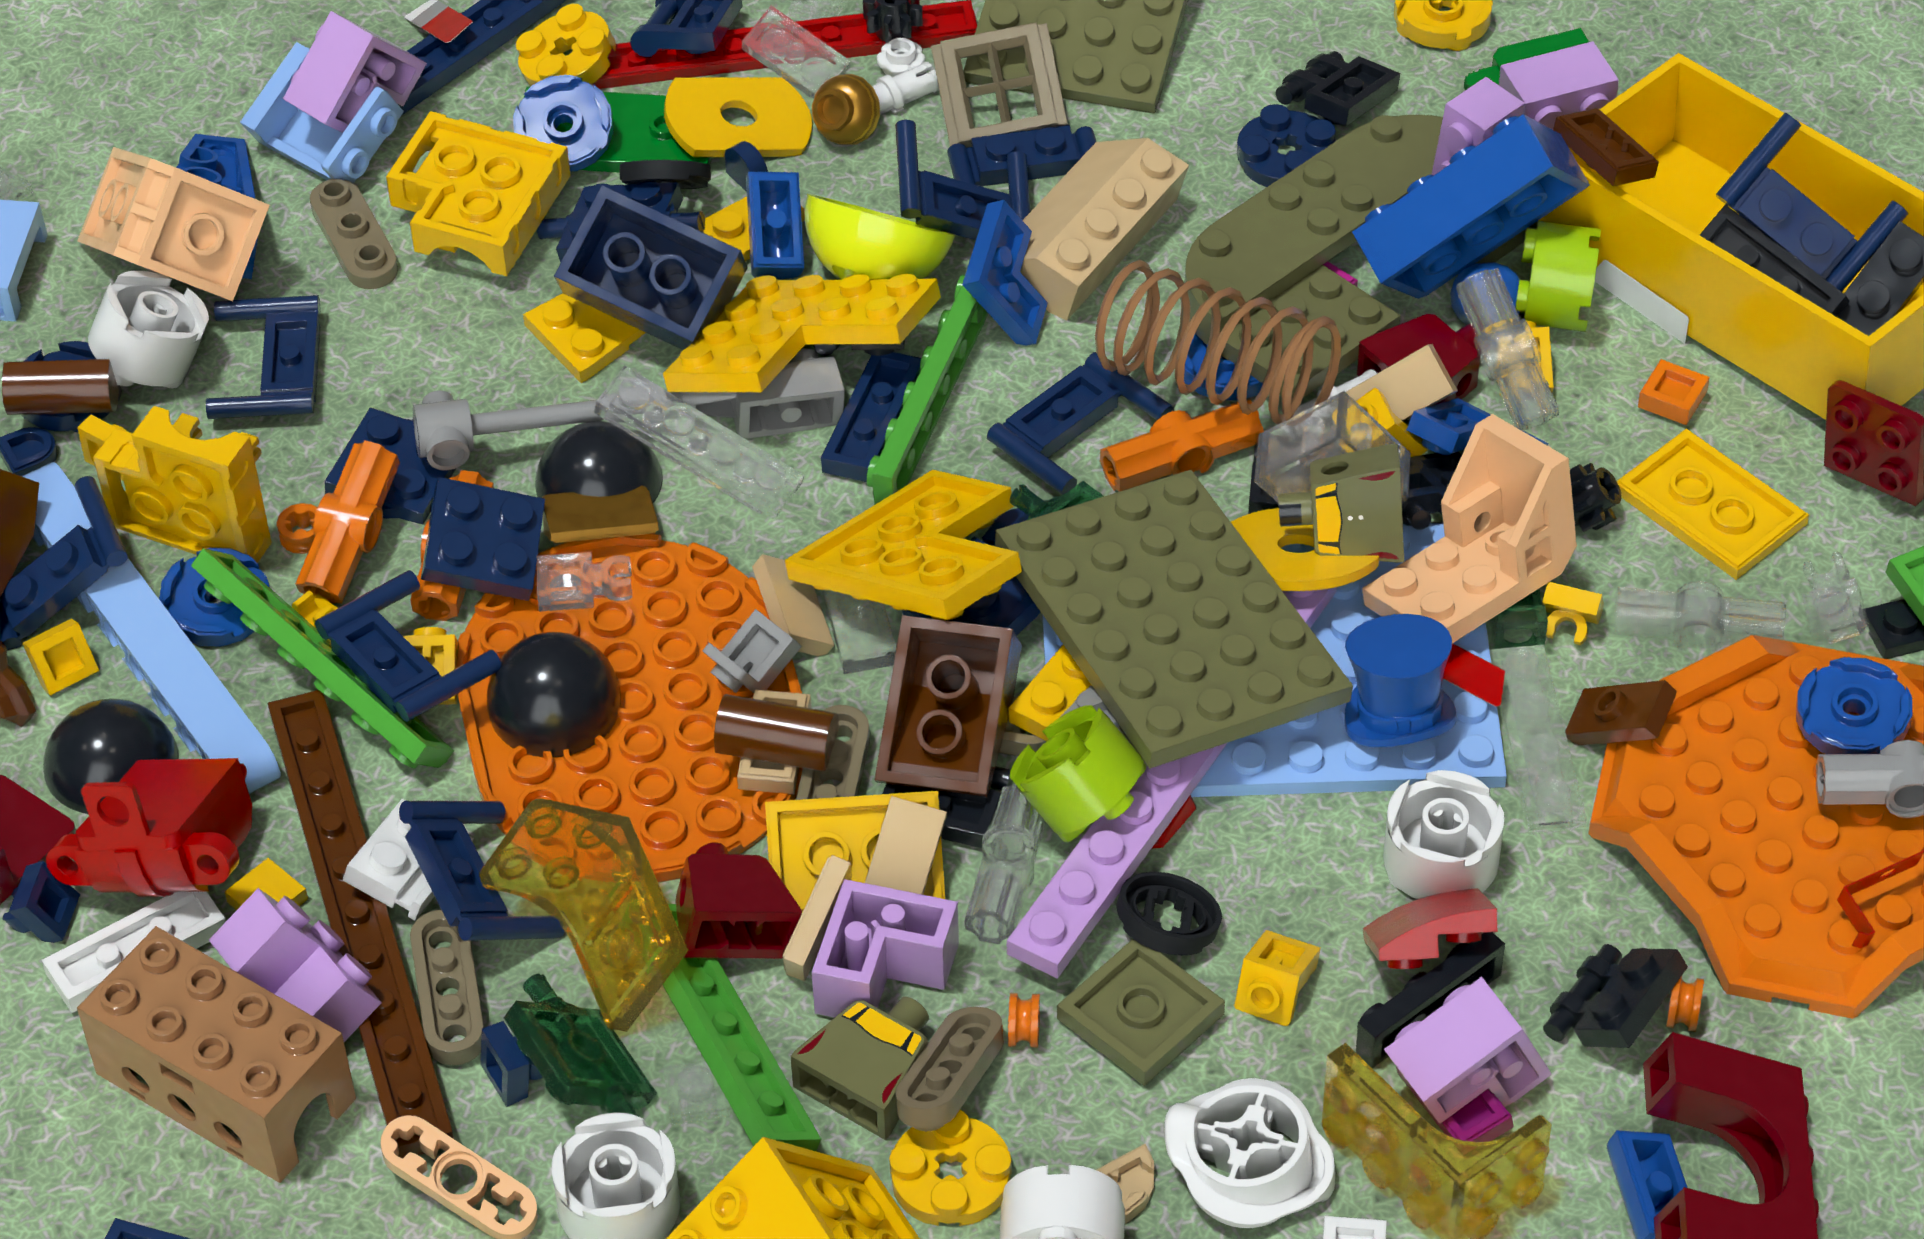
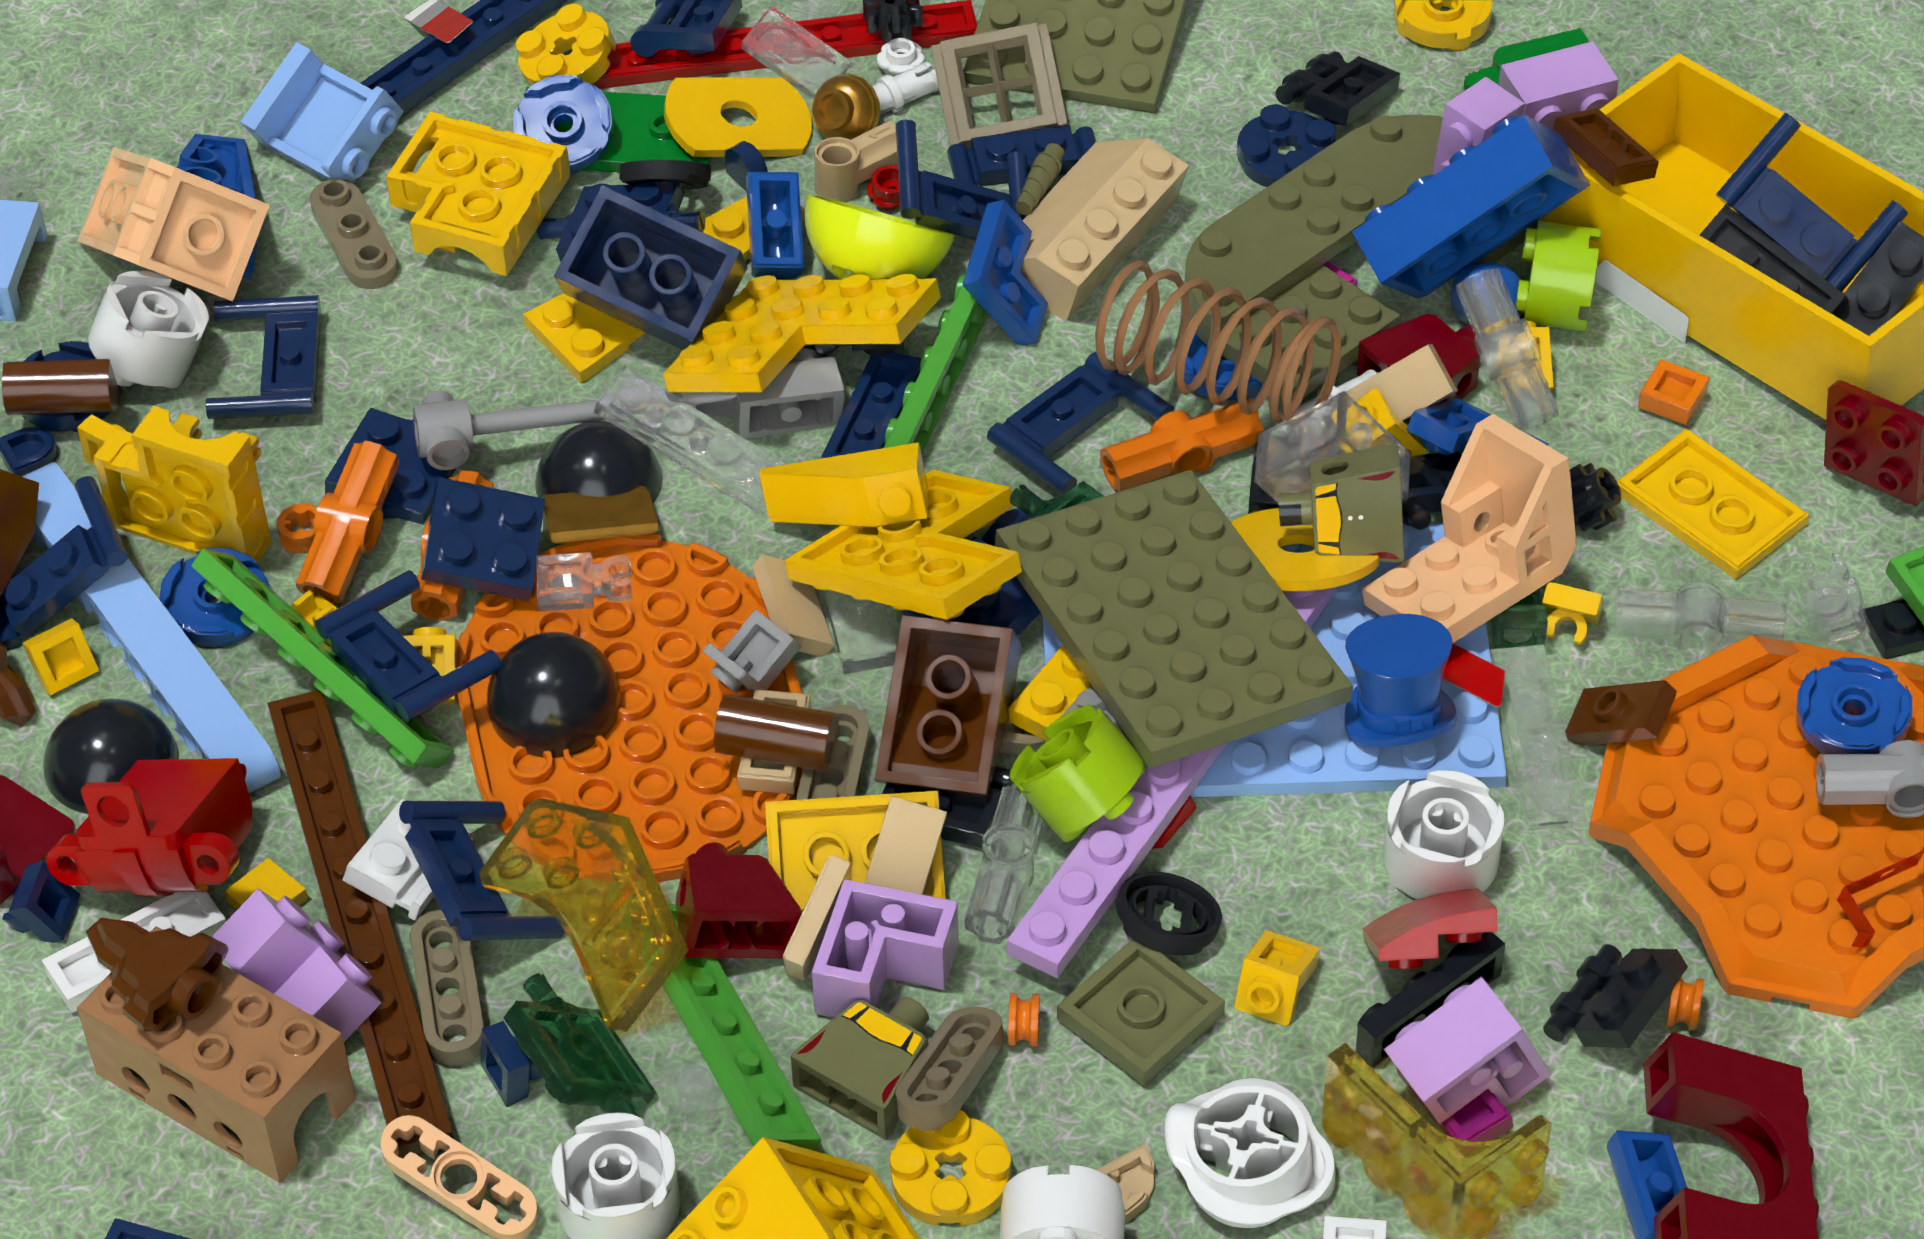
lavender brick [283,11,427,133] -> none
none -> reddish brown rock [86,918,228,1032]
none -> yellow slope [759,442,929,527]
none -> tan piece [814,120,898,202]
none -> red plate [867,165,900,210]
none -> olive animal [1015,143,1065,215]

